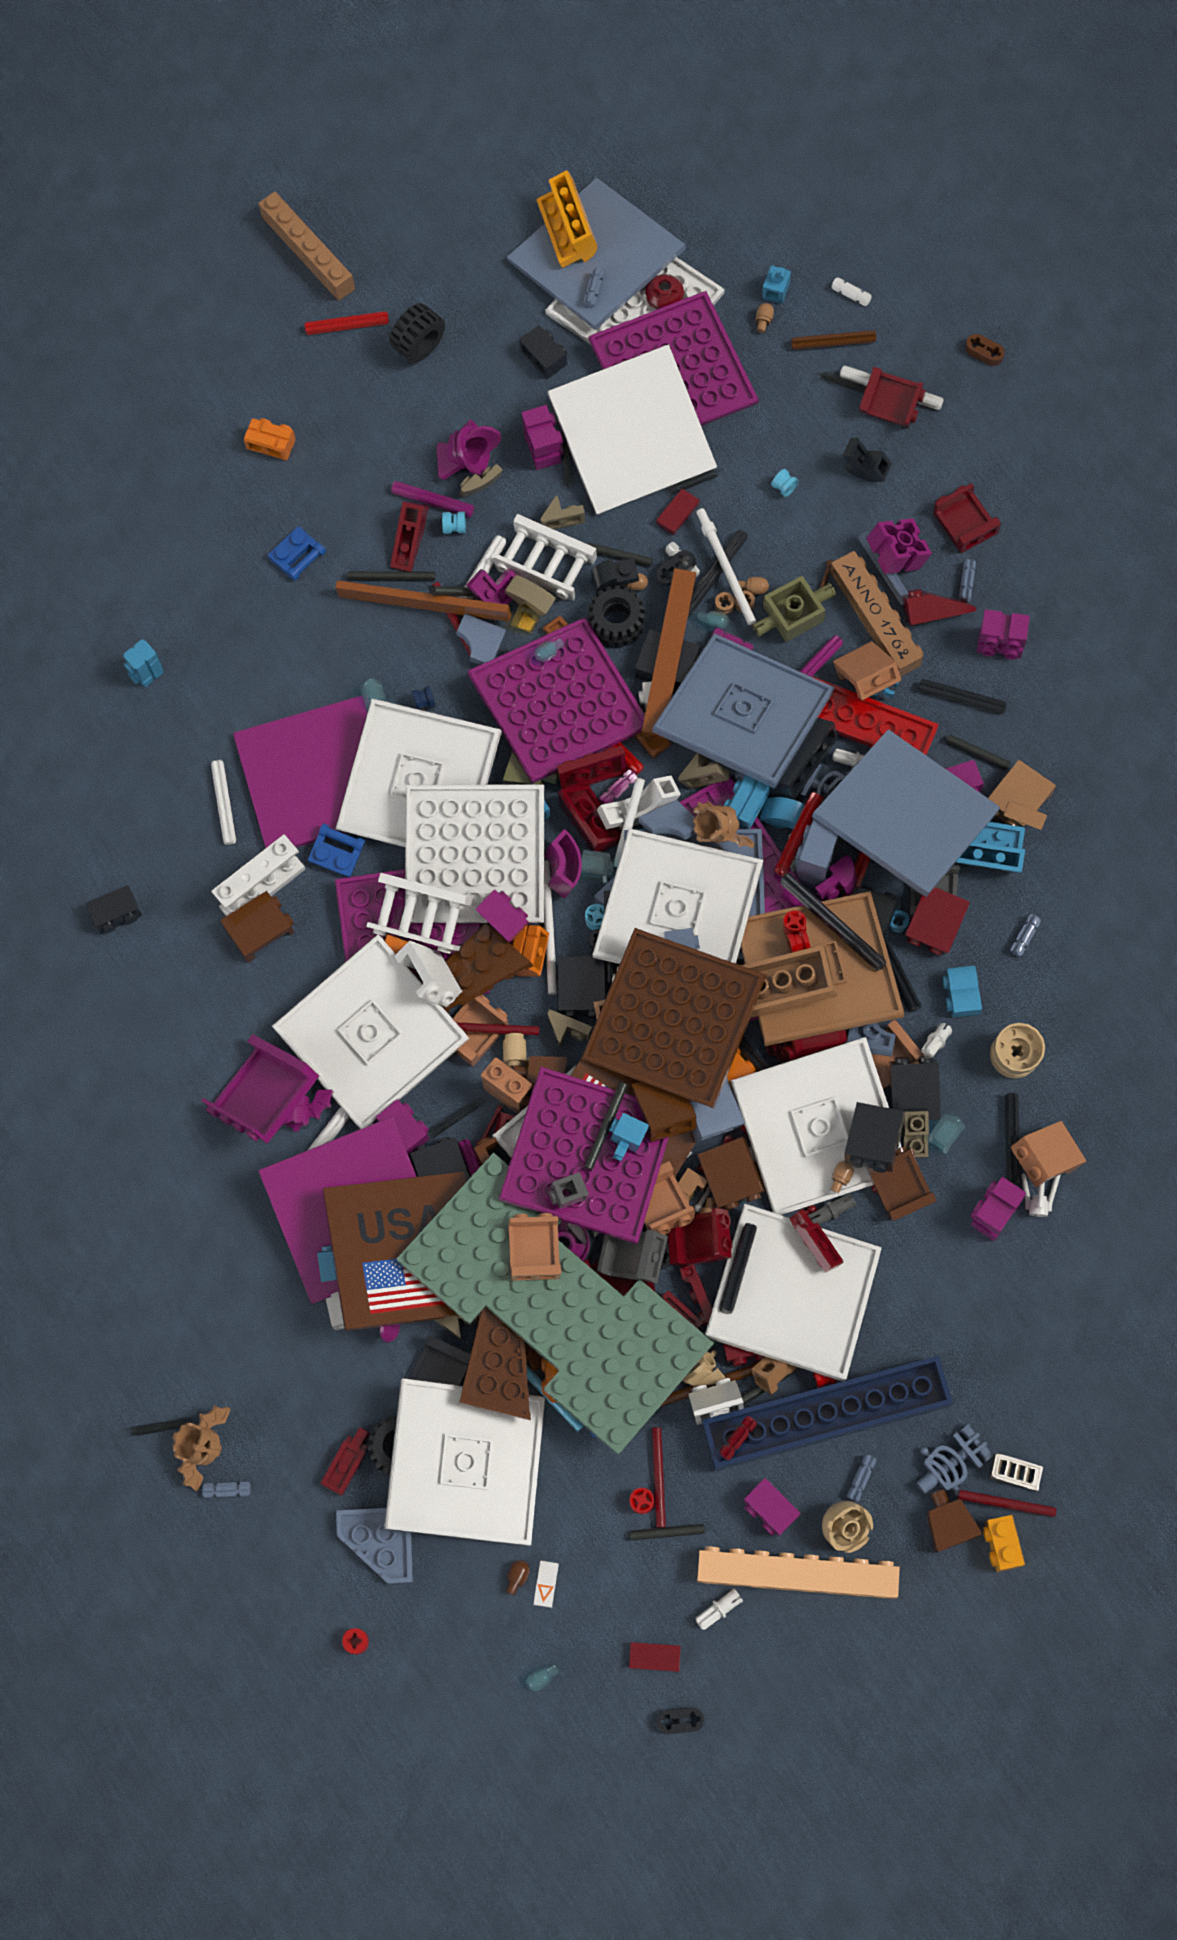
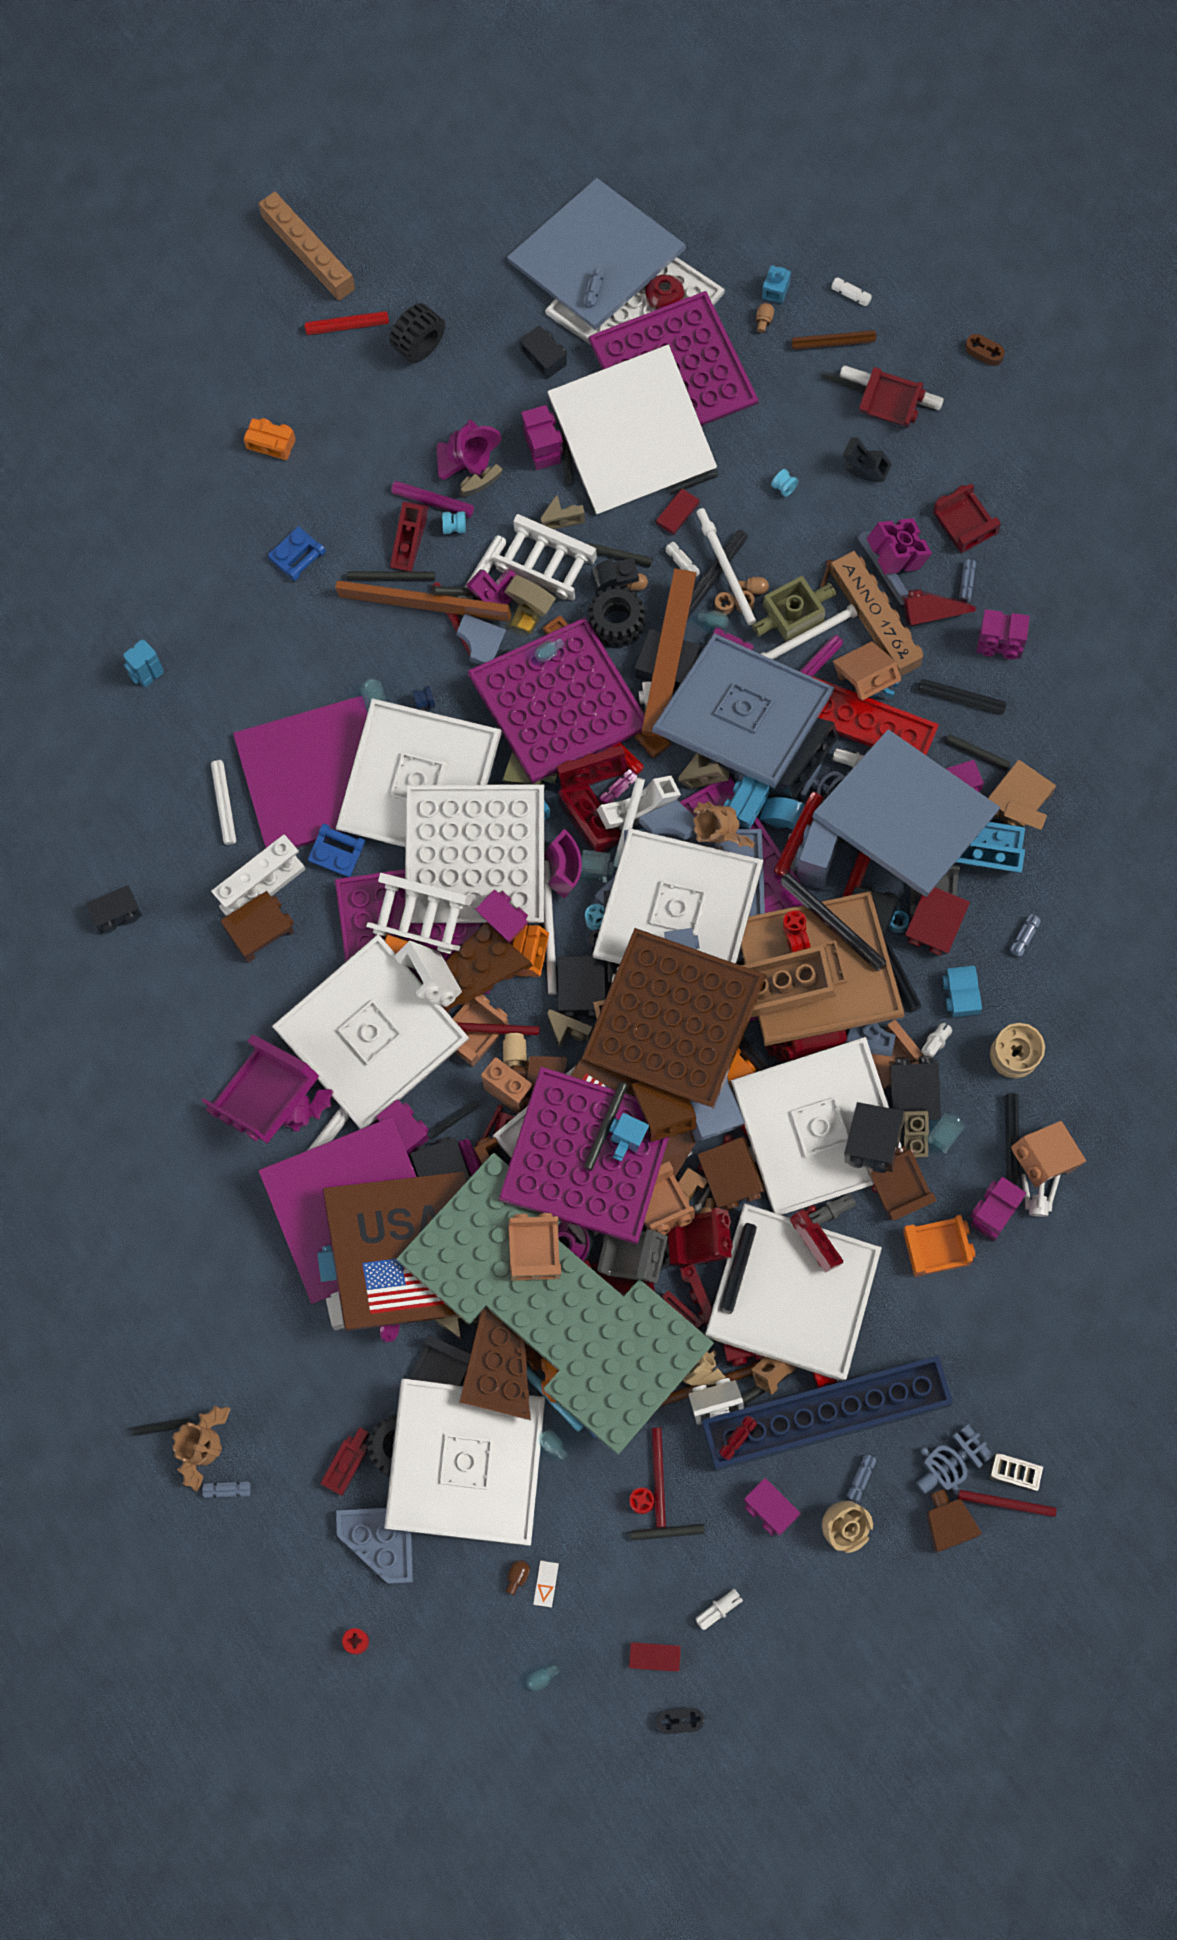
light orange brick [536,170,597,268] -> none
dark grey brick [548,1172,589,1209] -> none
black beam [657,550,696,585] -> none
light nougat brick [697,1547,899,1599] -> none
magenta brick [815,855,857,901] -> none
medium nougat cylinder [830,1161,854,1194] -> none
light orange brick [983,1515,1025,1572] -> none
none -> clear light blue cylinder [539,1430,568,1461]
none -> white bar [760,604,858,660]
none -> orange panel [903,1215,975,1277]

